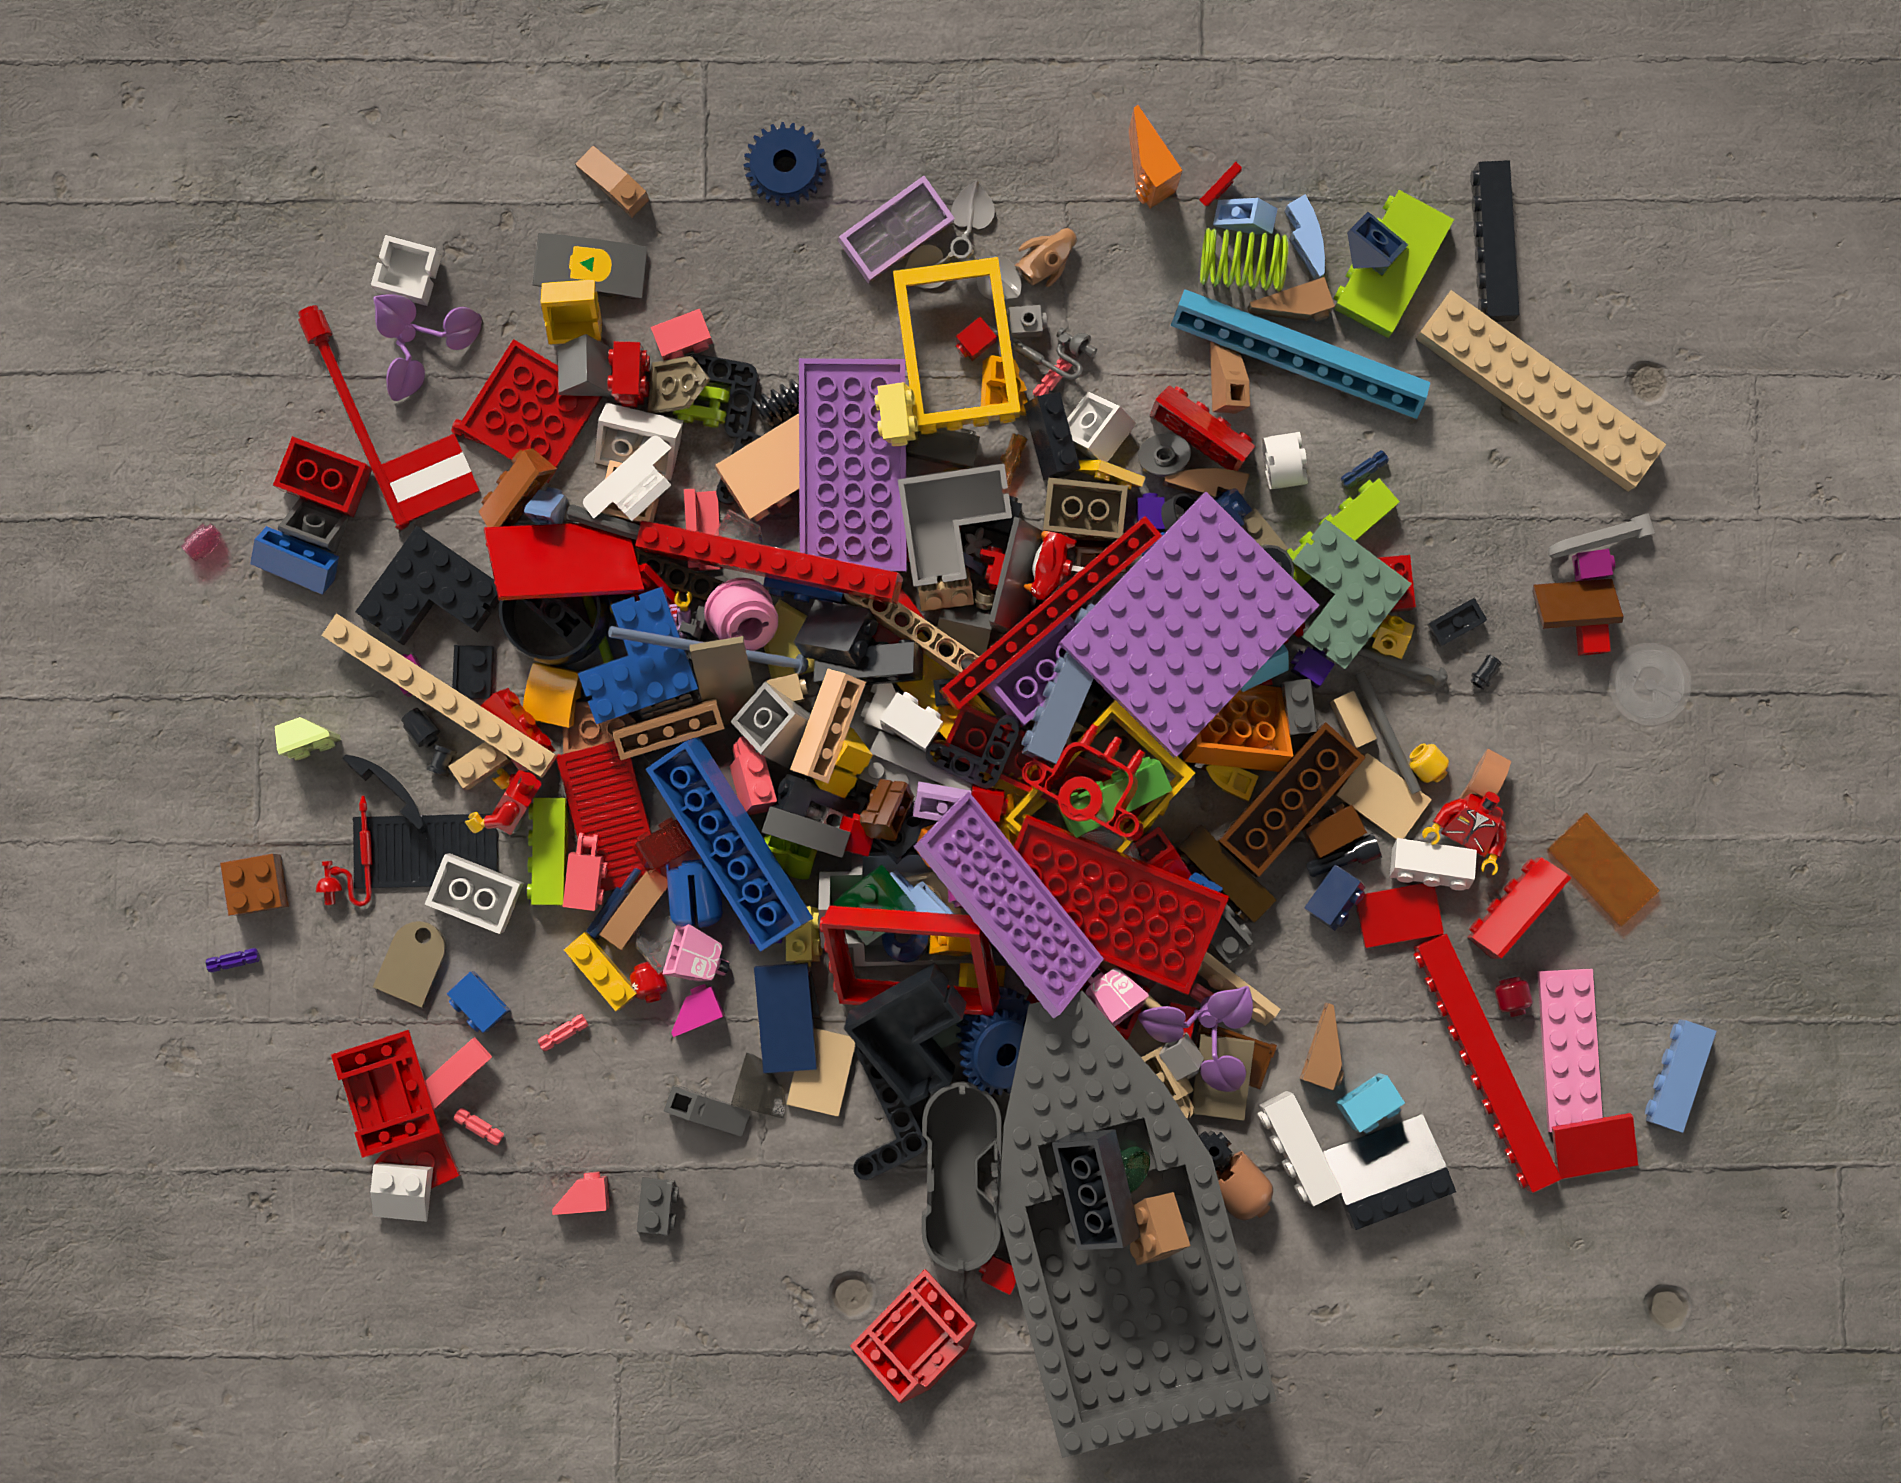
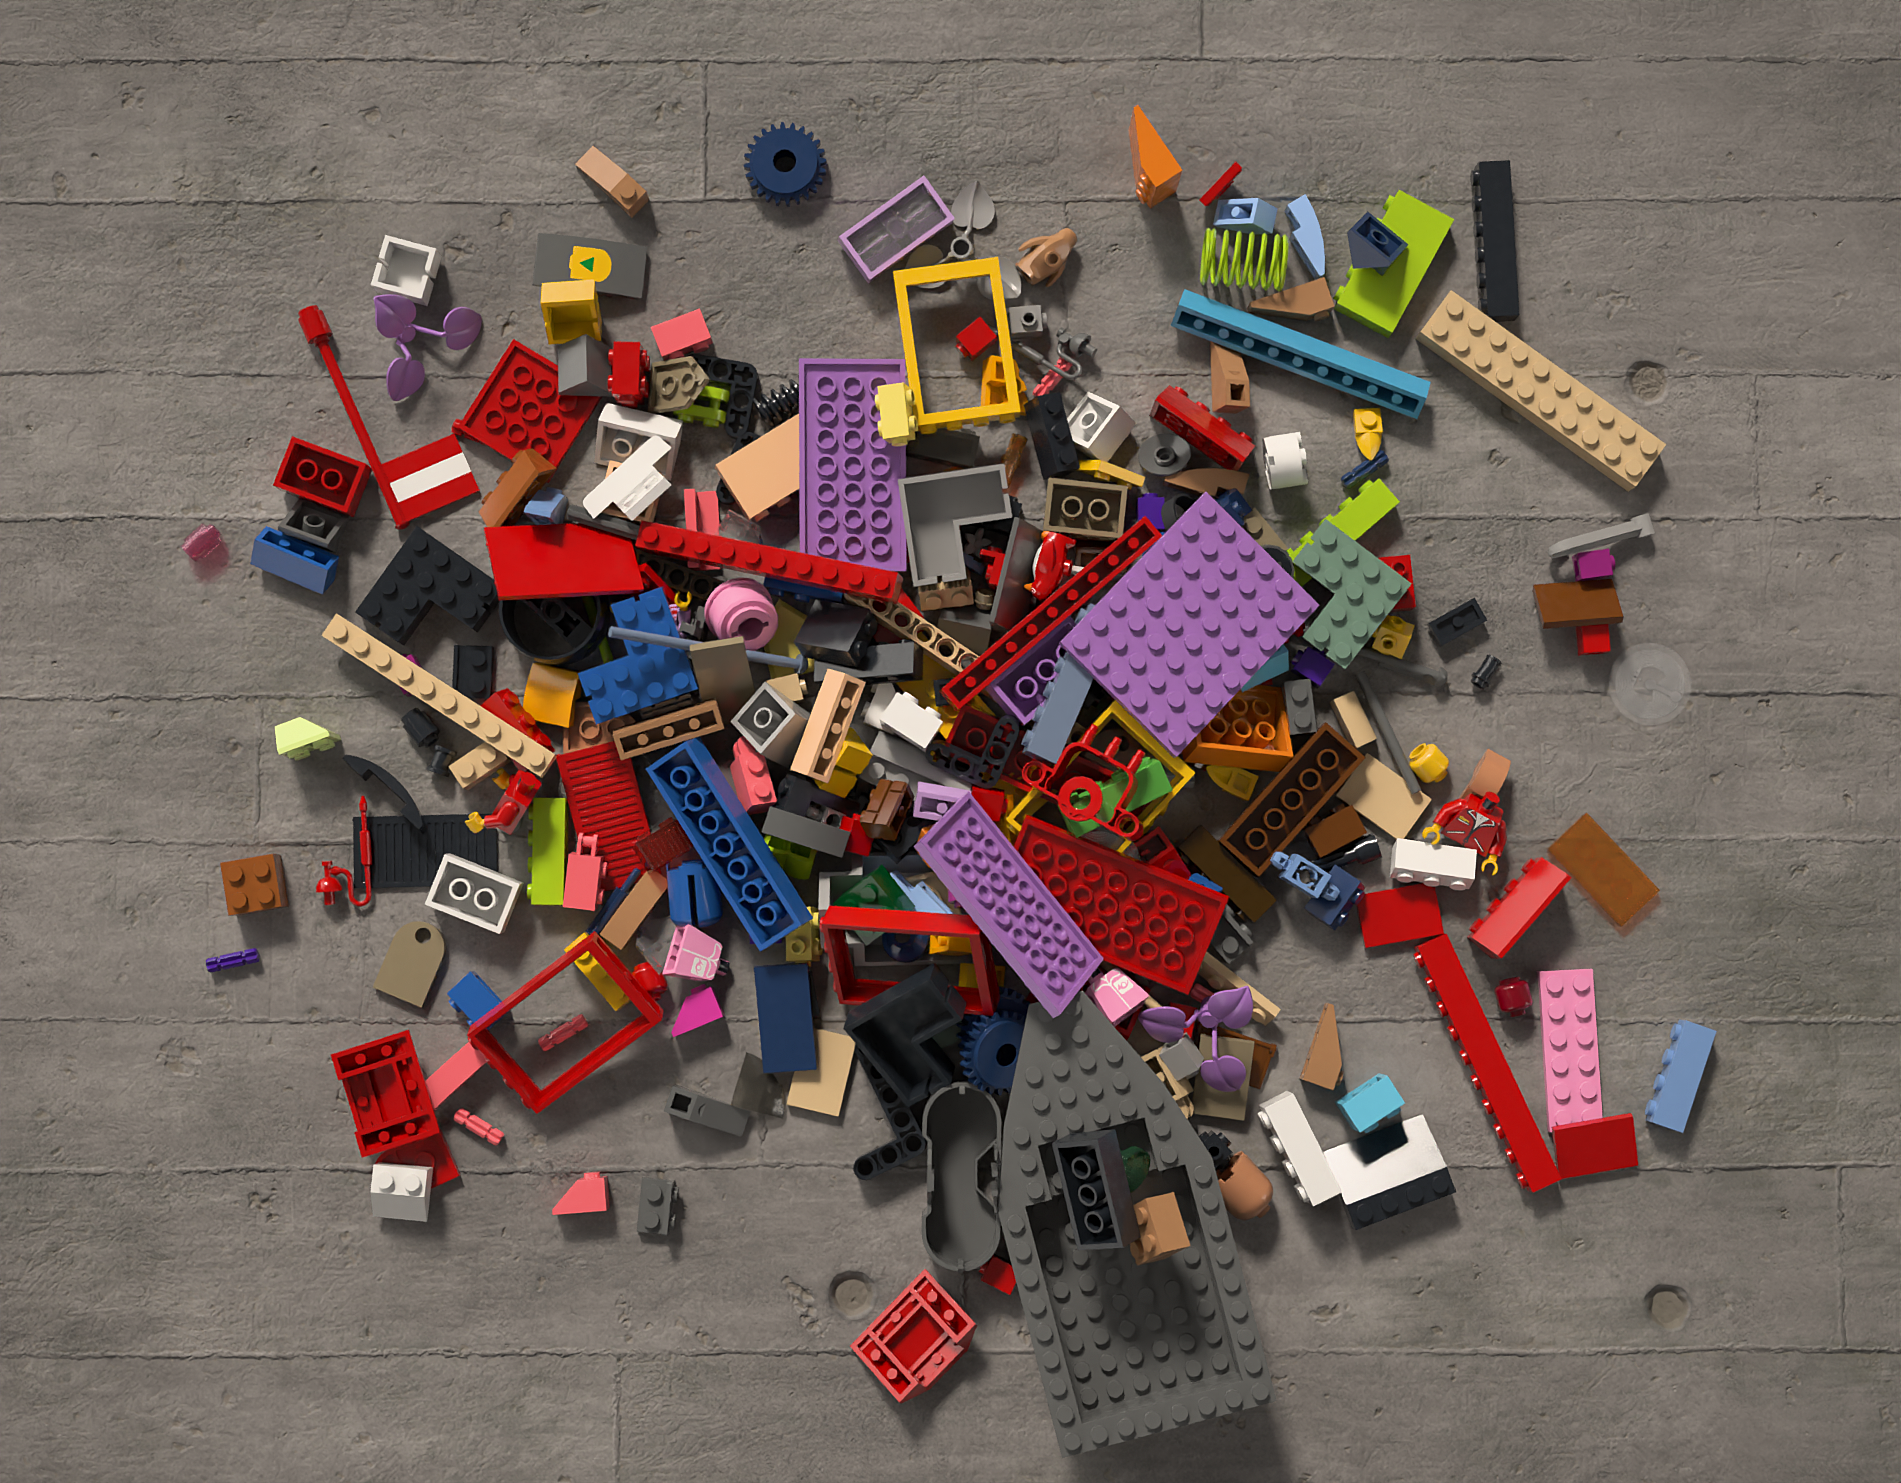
none -> red window [467,931,664,1114]
none -> medium blue piece [1270,852,1340,901]
none -> yellow plate [1353,408,1383,461]

